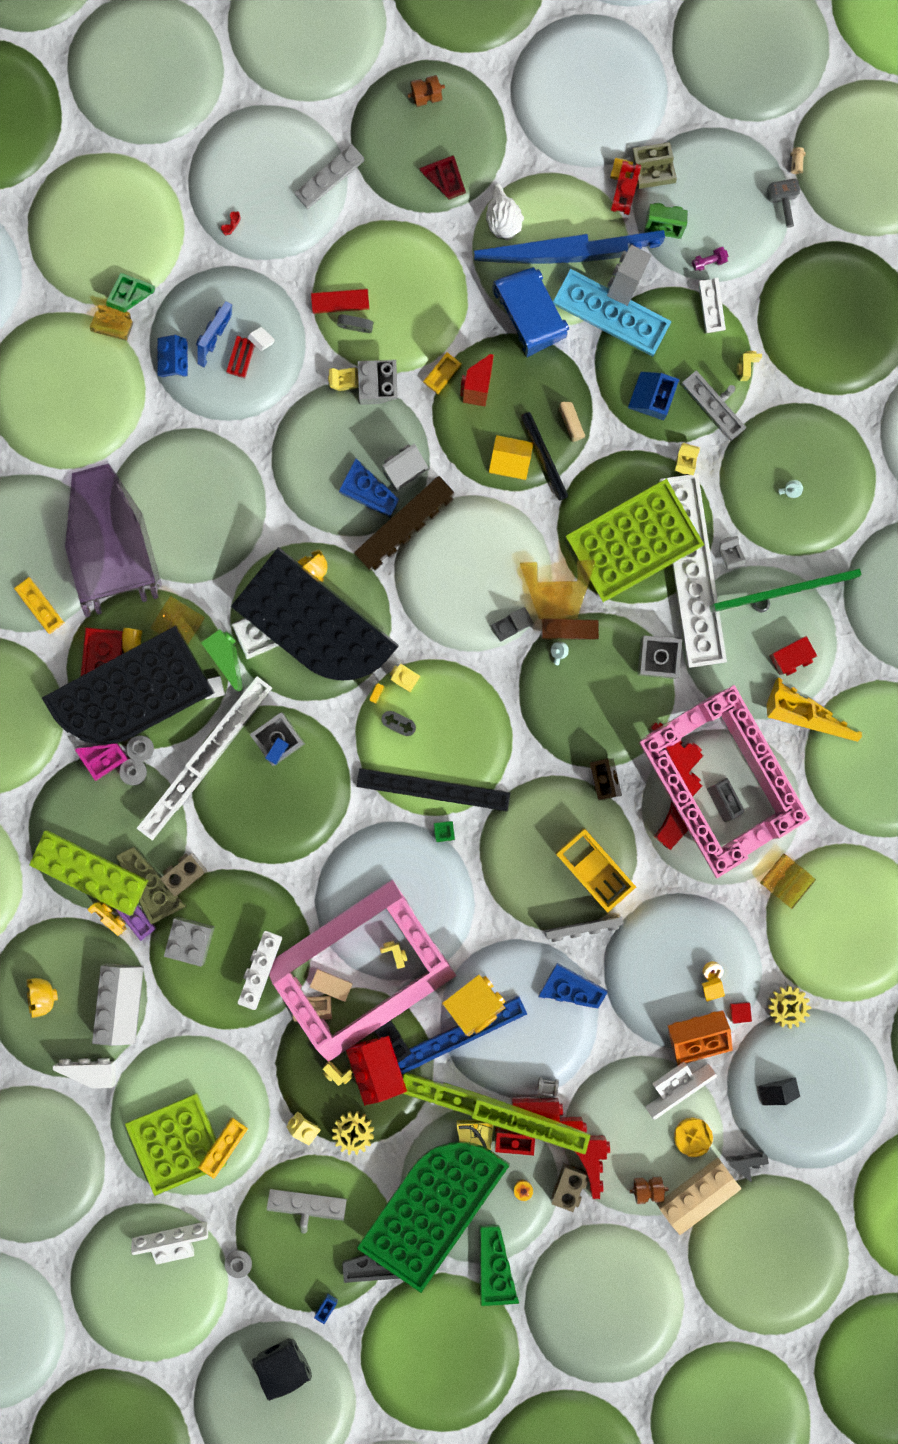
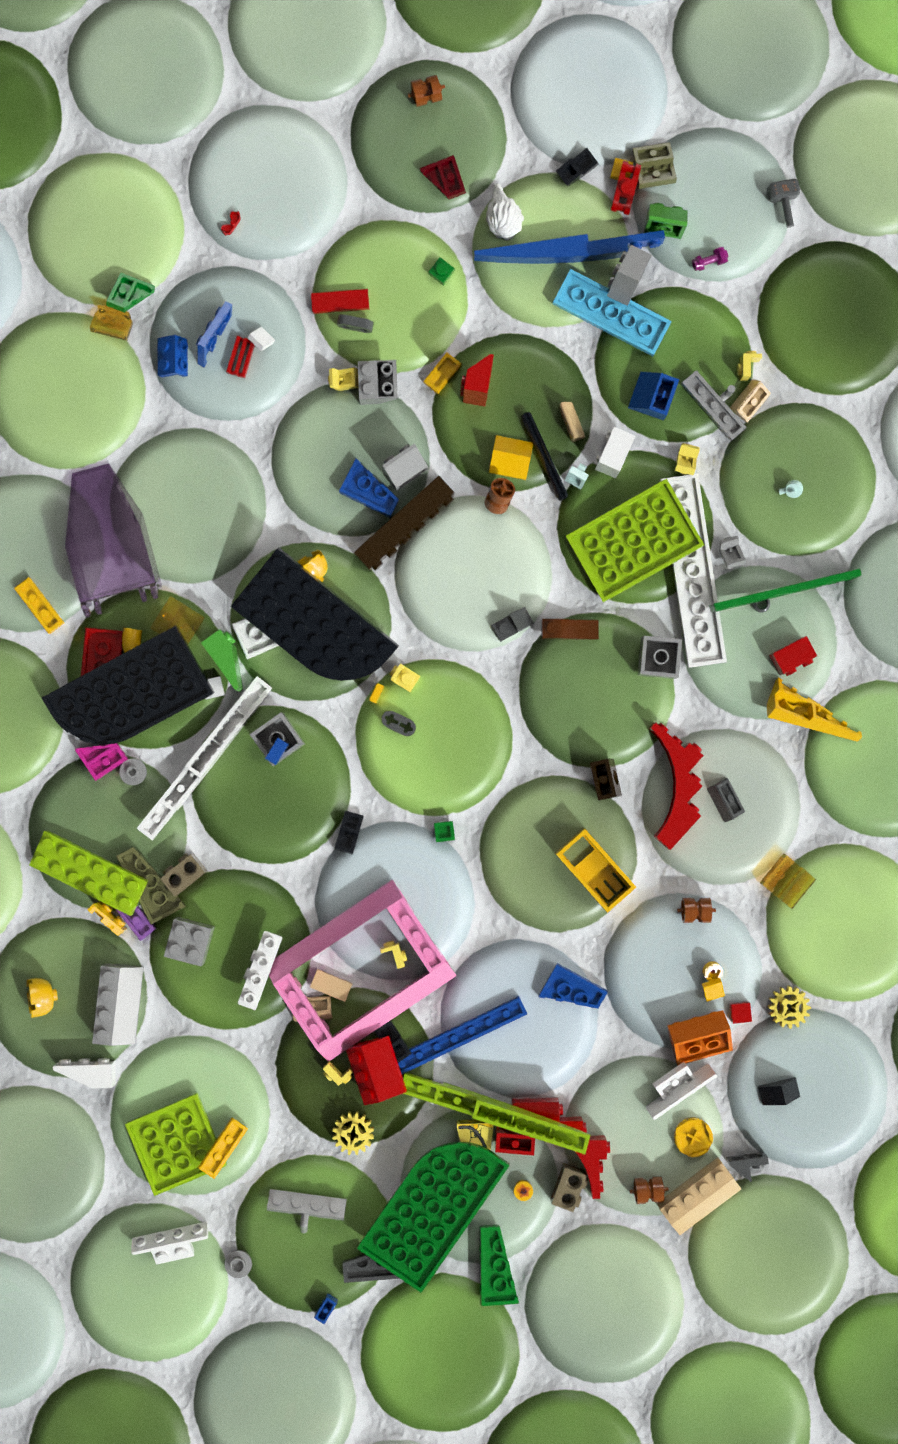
light grey piece [126,736,154,762] -> none
black piece [252,1338,312,1401] -> none
light yellow bracket [286,1112,320,1145] -> none
light grey plate [295,144,365,210] -> none
black tile [356,768,510,811] -> none
yellow brick [442,974,506,1036] -> none
blue windscreen [492,267,569,358] -> none
clear yellow wing [520,560,595,620] -> none
light grey bush [537,1077,559,1097] -> none
light grey plate [545,915,624,942] -> none
light aqua piece [551,641,569,665] -> none
bright pink slope [639,685,810,878] -> none
white hinge [698,278,726,334] -> none
tan pin [790,147,806,174] -> none
none -> black slope [334,810,364,855]
none -> green plate [428,257,455,286]
none -> dark orange wheel [484,478,515,514]
none -> black slope [556,148,599,187]
none -> light aqua tile [564,463,589,489]
none -> white container [593,427,635,478]
none -> dark orange wheel [677,898,716,923]
none -> tan slope [730,380,771,423]

